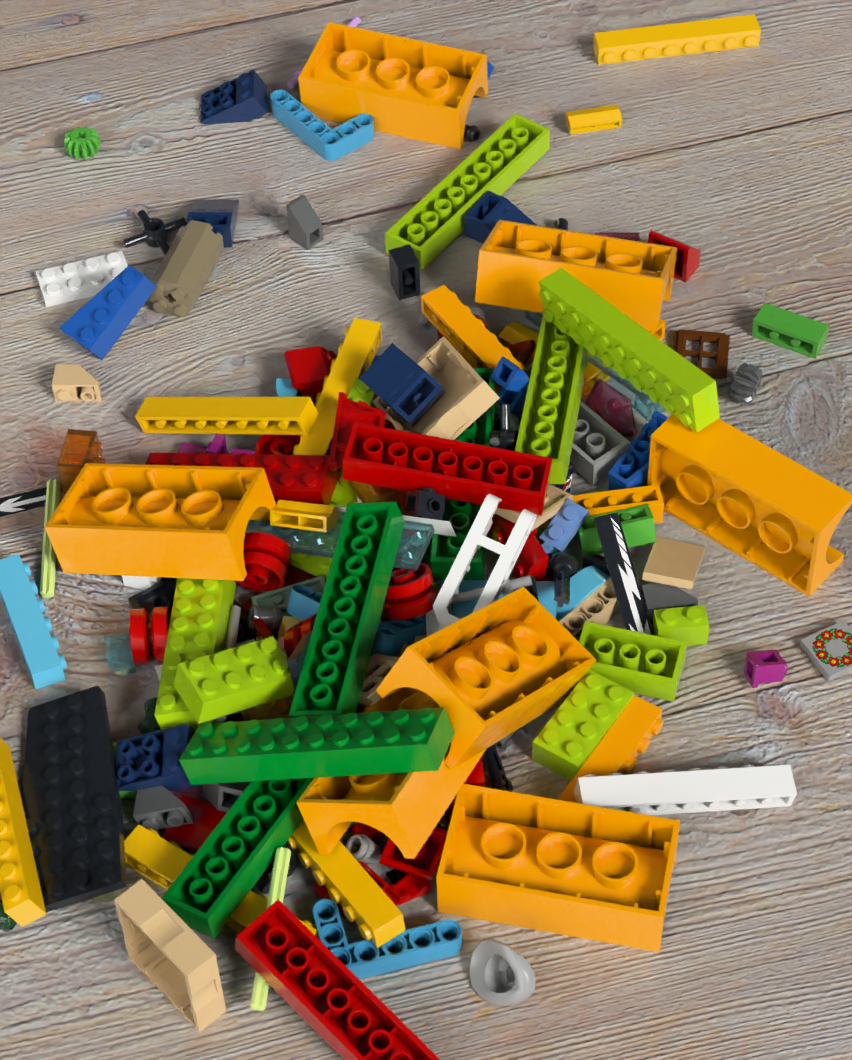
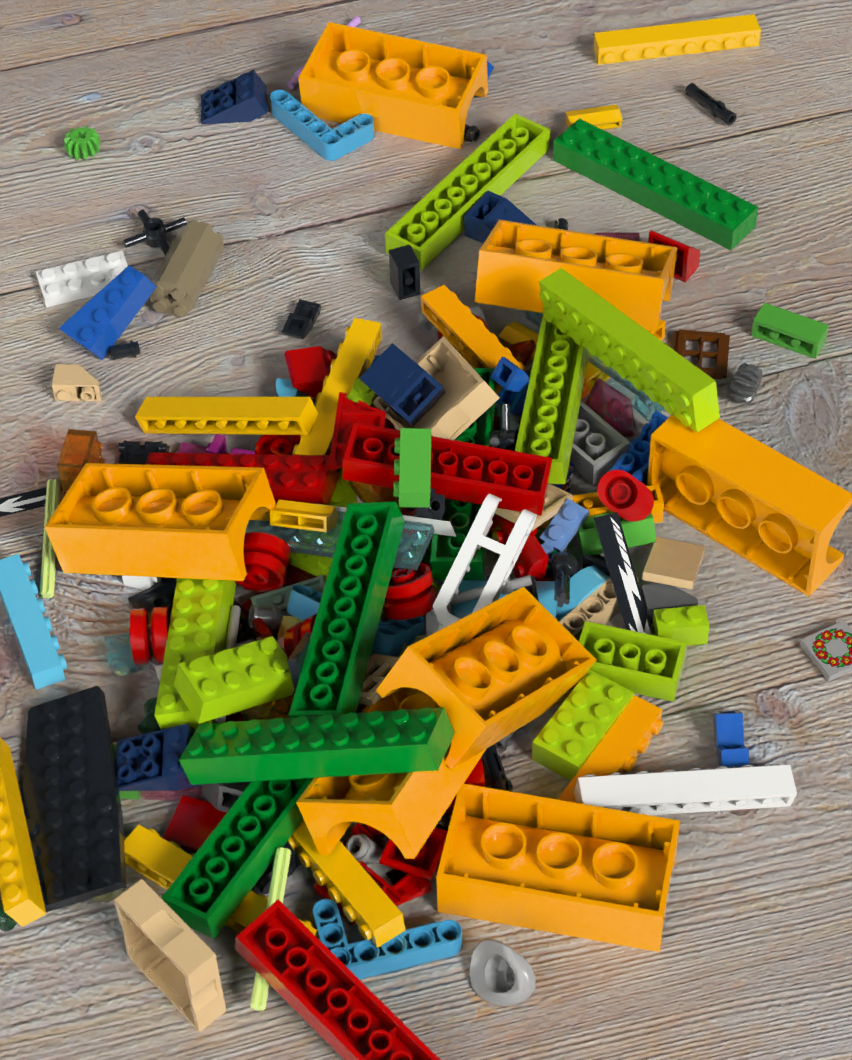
dark grey slope [133,786,194,830] -> none
dark blue slope [186,199,239,247] -> none
dark grey slope [286,194,323,250] -> none
magenta brick [744,649,787,688] -> none
none -> black pin [110,340,141,361]
none -> black hinge [118,440,170,465]
none -> black slope [282,299,322,339]
none -> bright green brick [394,428,431,508]
none -> green brick [553,118,758,250]
none -> red piece [597,470,654,522]
none -> black pin [685,83,737,125]
none -> blue brick [712,710,749,768]

